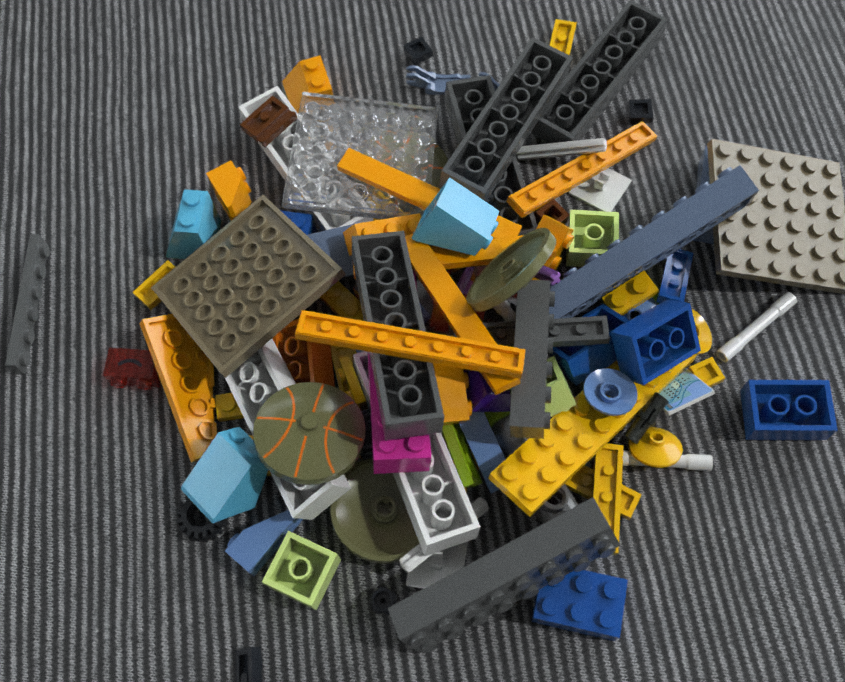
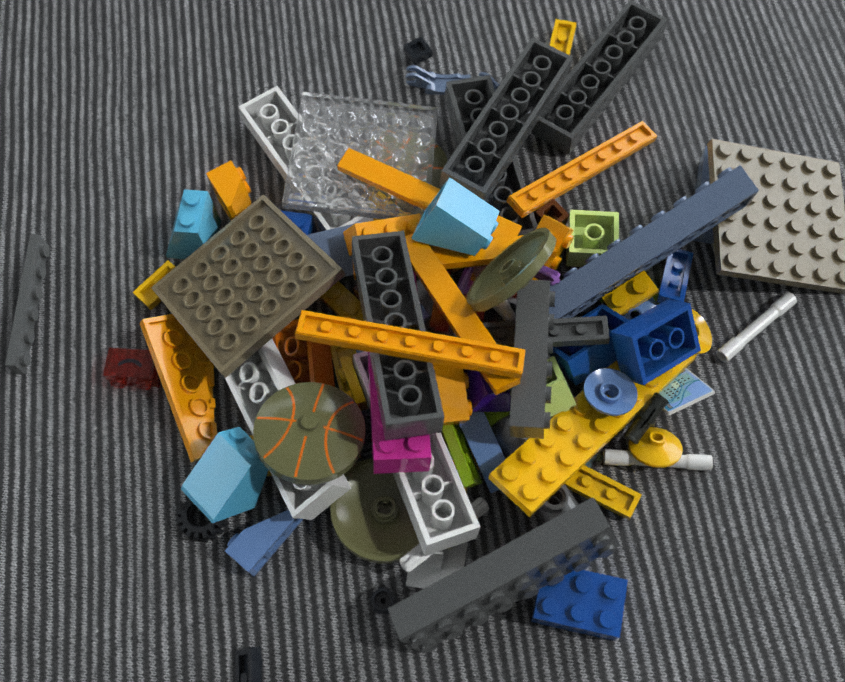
yellow plate [215,393,244,422] -> none
reddish brown plate [240,95,297,147] -> none
yellowish green brick [262,531,341,610] -> none
light orange slope [282,55,335,115] -> none
white axle [517,138,607,160] -> none
white piece [569,168,632,212] -> none
yellow plate [592,443,624,555] -> none
black plate [627,99,654,124] -> none
yellow plate [688,357,725,387] -> none
blue brick [740,380,838,440] -> none

